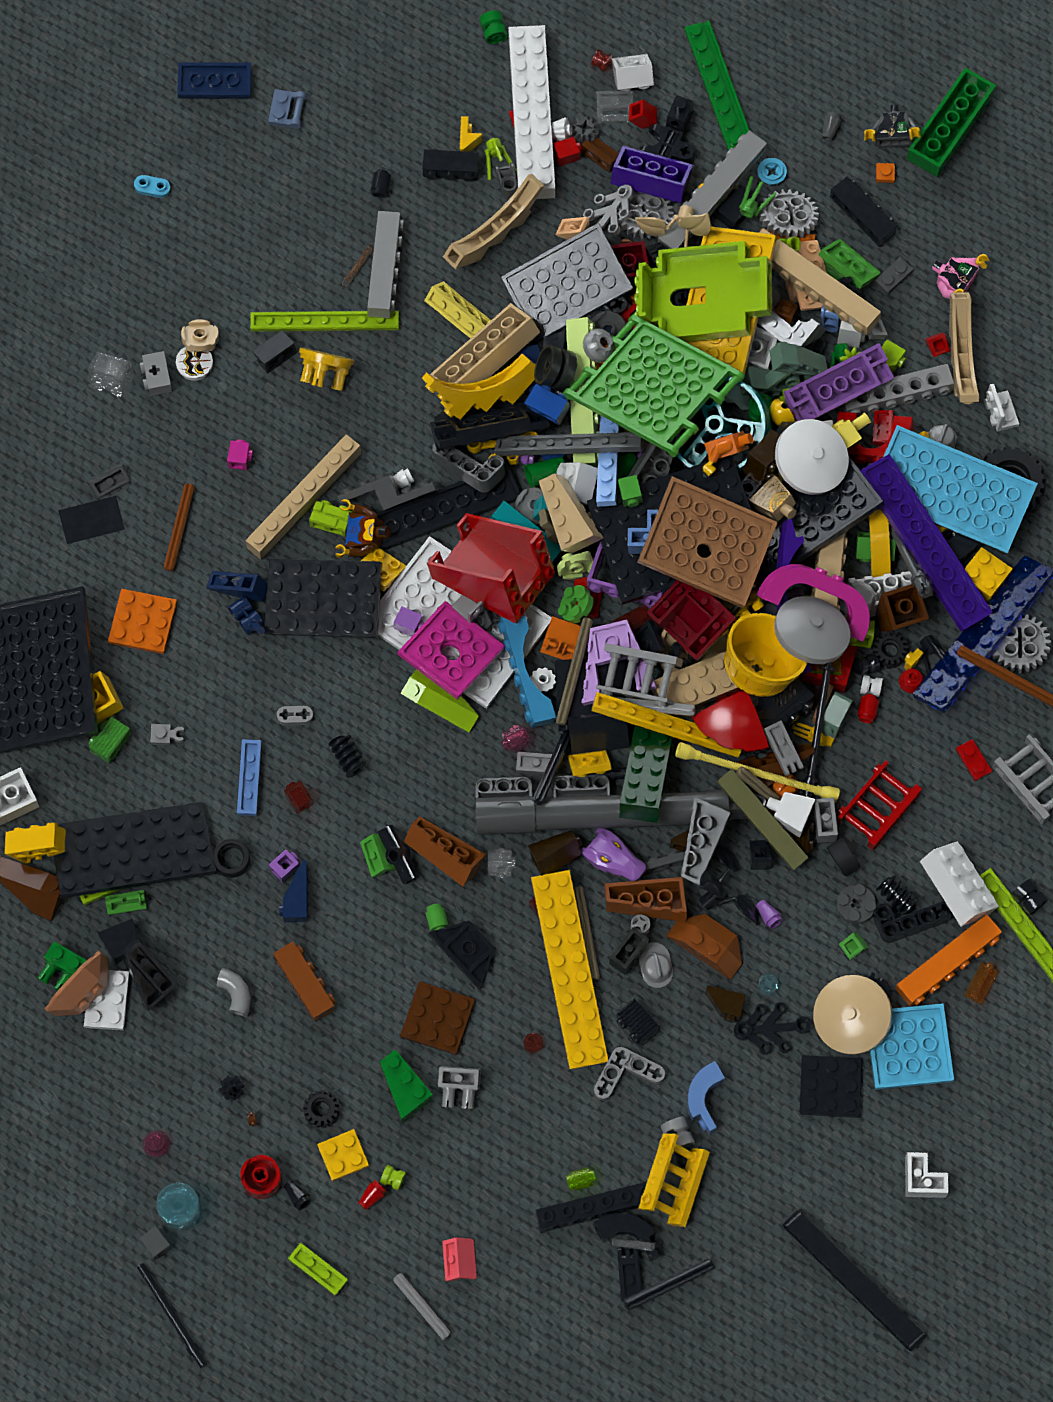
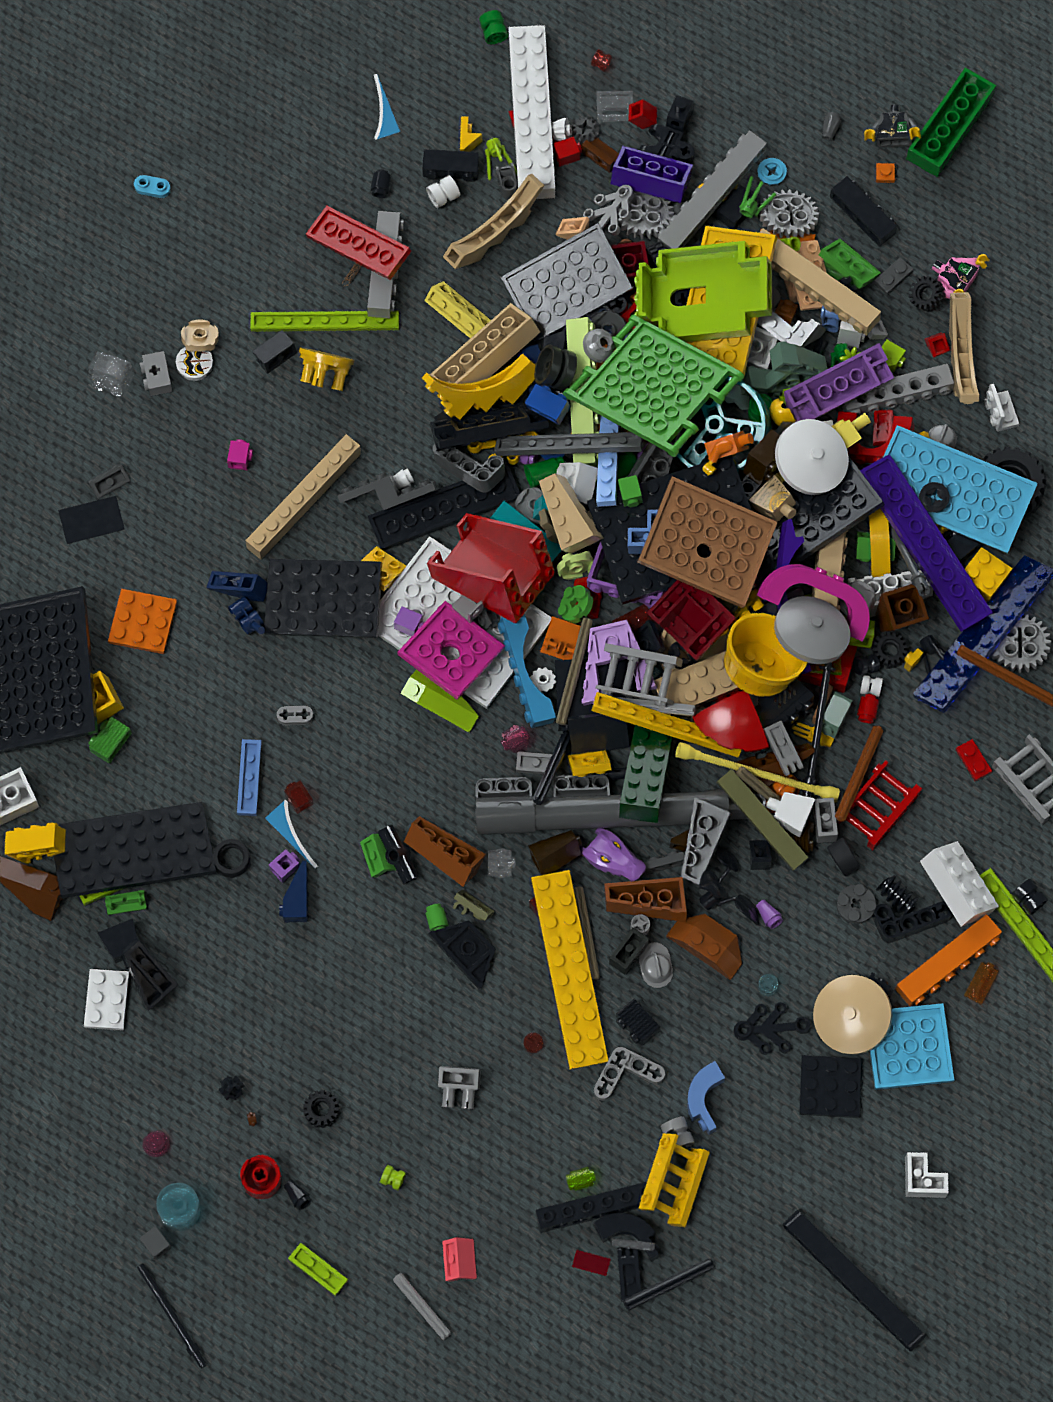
green brick [37,942,87,991] -> none
nougat wedge [45,951,109,1016] -> none
light grey plate [150,724,184,745] -> none
dark orange axle [164,483,194,571] -> none
dark blue plate [177,62,251,98] -> none
light grey cylinder [217,968,251,1017] -> none
sand blue plate [268,89,307,129] -> none
dark orange brick [273,941,336,1022] -> none
lime brick [309,500,352,537] -> none
yellow plate [317,1129,369,1182] -> none
black piece [328,735,366,778] -> none
torso [335,499,391,558] -> none
red cone [358,1180,387,1210] -> none
green wedge [380,1049,433,1124] -> none
reddish brown plate [400,981,475,1055] -> none
white slope [611,54,654,91] -> none
tan plant [635,205,711,247] -> none
green plate [684,20,749,151] -> none
dark brown slope [705,985,746,1023] -> none
bright green slope [839,932,869,960] -> none
red cone [898,668,925,694] -> none
none -> dark azure sticker [265,800,318,868]
none -> plate [306,206,411,280]
none -> dark azure sticker [374,74,400,140]
none -> white wheel [426,175,460,208]
none -> olive plate [453,890,495,921]
none -> dark red sticker [572,1250,611,1276]
none -> dark orange axle [835,726,883,822]
none -> black tyre [909,276,945,312]
none -> black gear [919,482,950,512]

